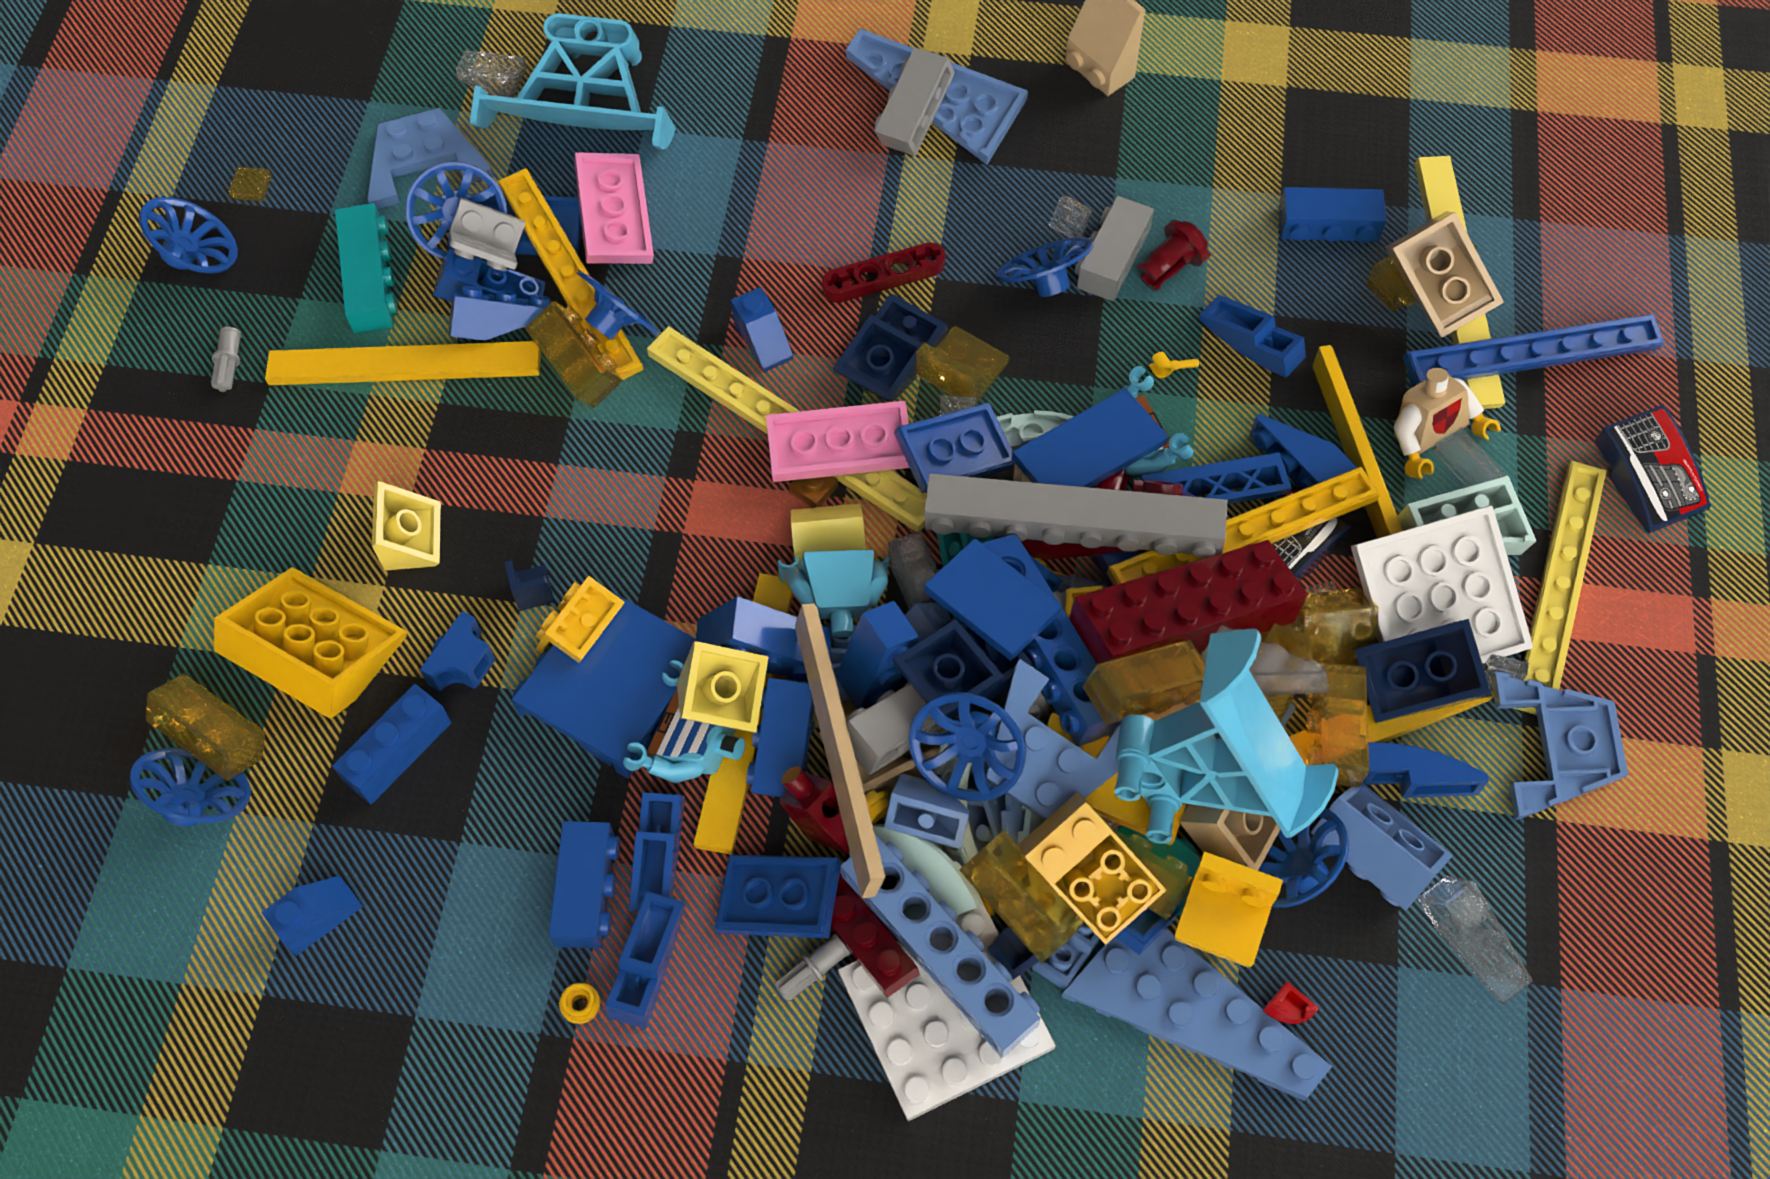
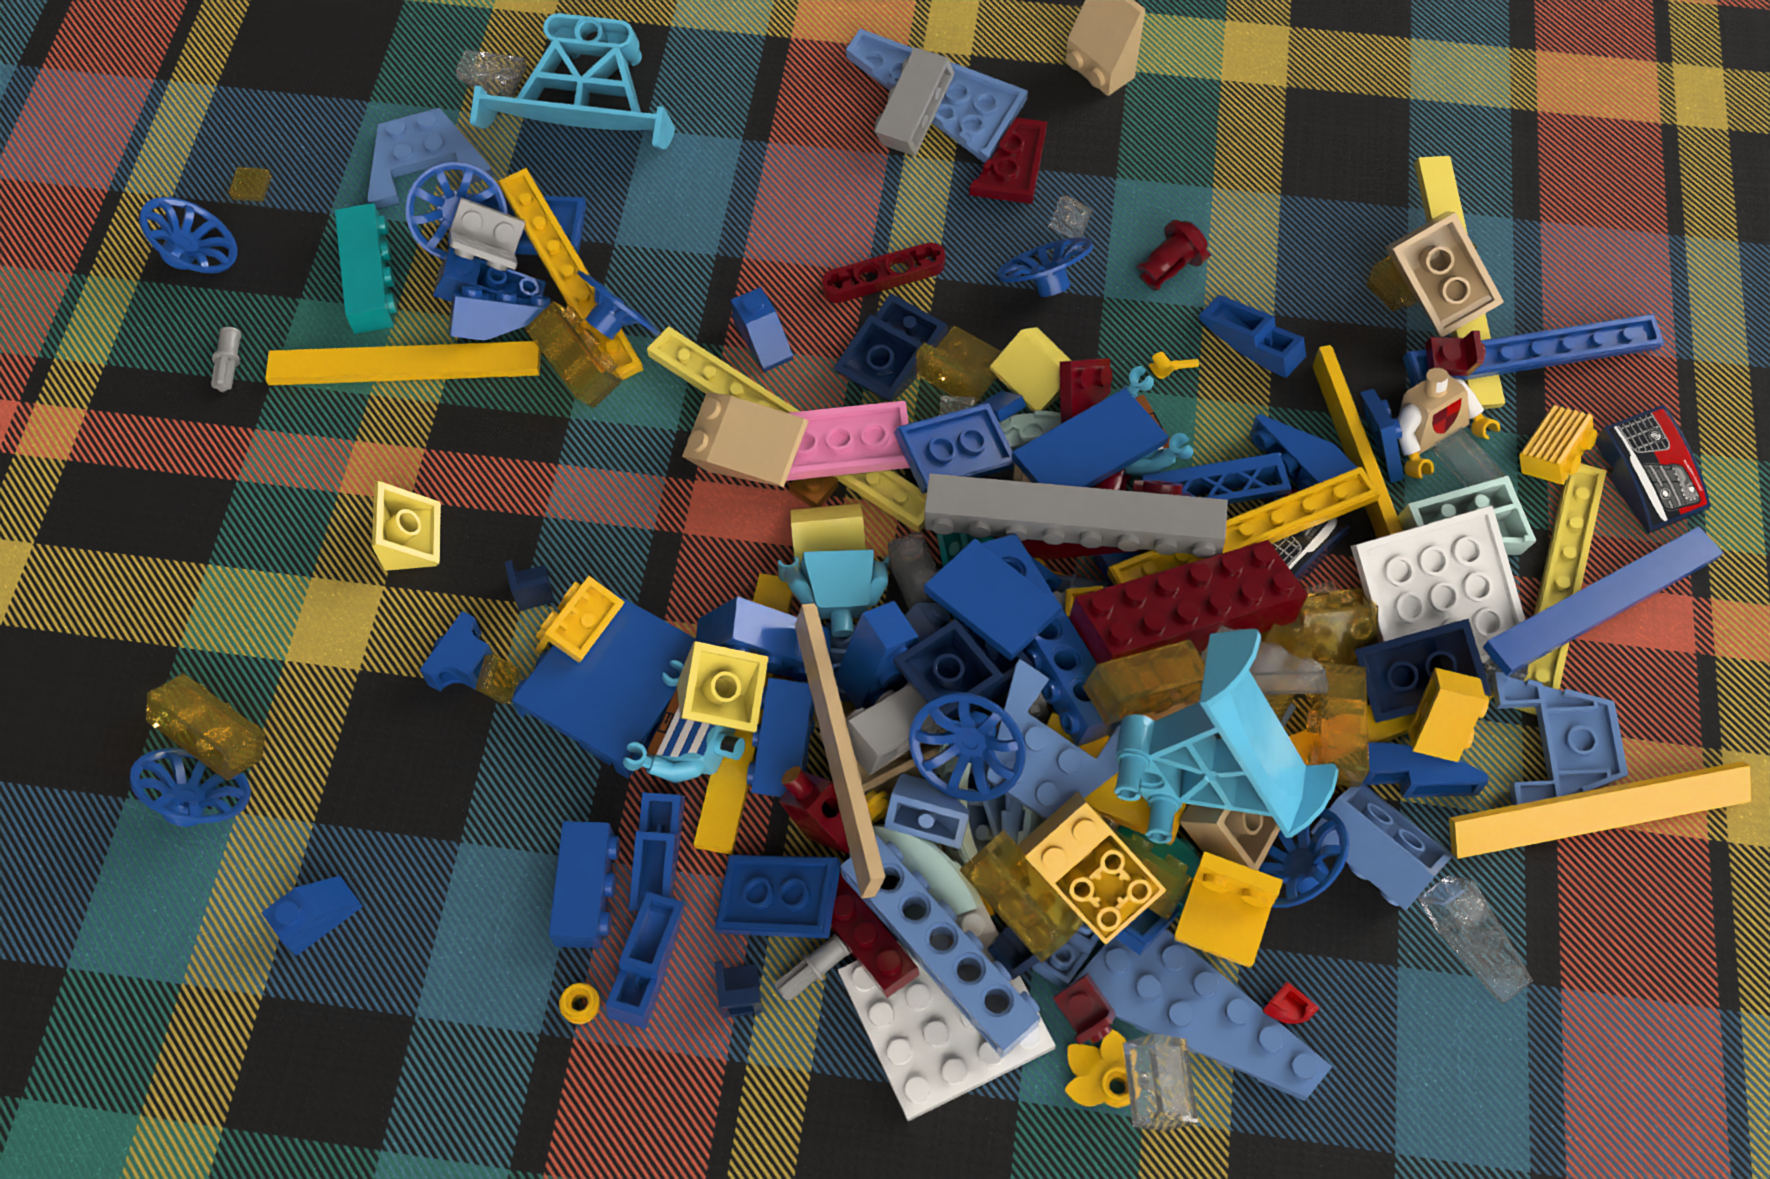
yellow slope [214,567,407,719] -> none
blue brick [332,684,452,805] -> none
bright pink plate [574,153,654,264] -> none
light grey brick [1075,196,1154,302] -> none
blue brick [1279,187,1387,242] -> none
none -> clear yellow tile [475,654,521,704]
none -> tan slope [682,392,809,487]
none -> dark blue panel [714,960,763,1018]
none -> dark red wing [969,117,1048,204]
none -> blue tile [978,391,1026,422]
none -> light yellow slope [989,327,1071,413]
none -> dark red bracket [1053,973,1116,1045]
none -> dark red wing [1060,358,1112,424]
none -> yellow plate [1065,1029,1139,1108]
none -> clear brick [1123,1034,1198,1131]
none -> blue wing [1360,388,1404,483]
none -> yellow brick [1408,668,1489,762]
none -> dark red bracket [1425,330,1486,376]
none -> yellow tile [1449,761,1751,859]
none -> tile [1483,526,1723,676]
none -> yellow brick [1519,405,1597,485]

